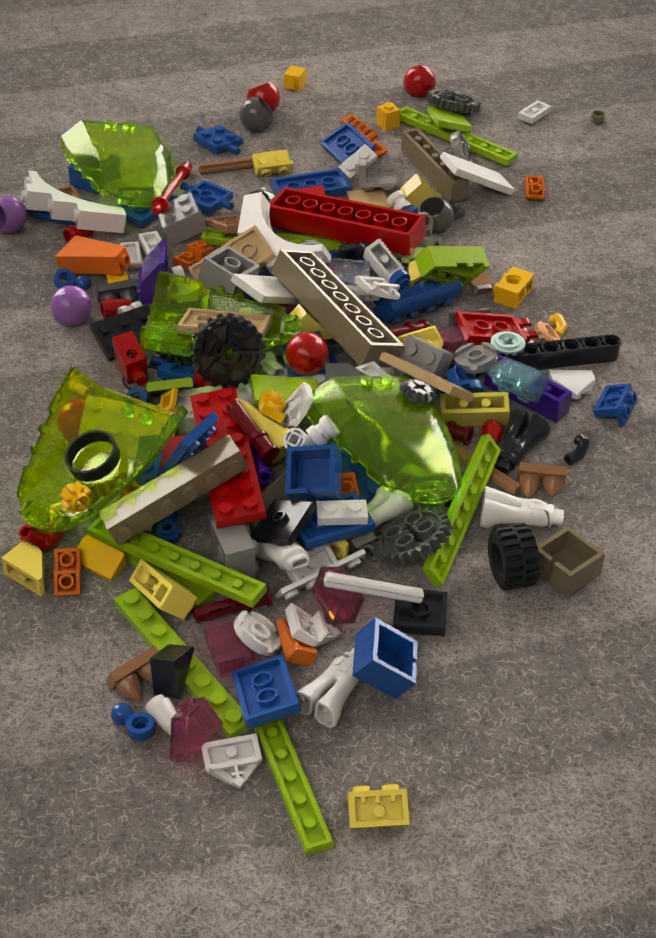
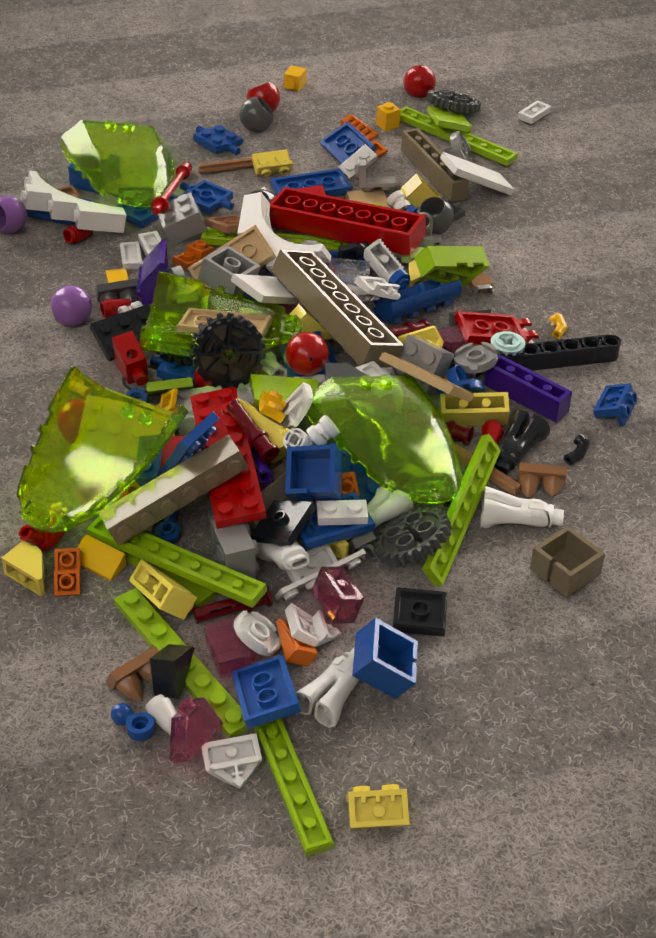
blue plate [53,268,91,290] -> none
orange slope [55,236,131,274] -> none
yellow gear [59,481,92,514] -> none
black tyre [64,430,120,482] -> none
white axle [324,572,424,603] -> none
dark grey gear [400,378,436,404] -> none
clear light blue slope [486,357,550,403] -> none
black tyre [488,523,540,590] -> none
yellow brick [492,266,534,309] -> none
orange slope [525,175,545,200] -> none
light nougat gear [534,321,560,342] -> none
white slope [548,370,595,399] -> none
olive plate [590,110,607,124] -> none

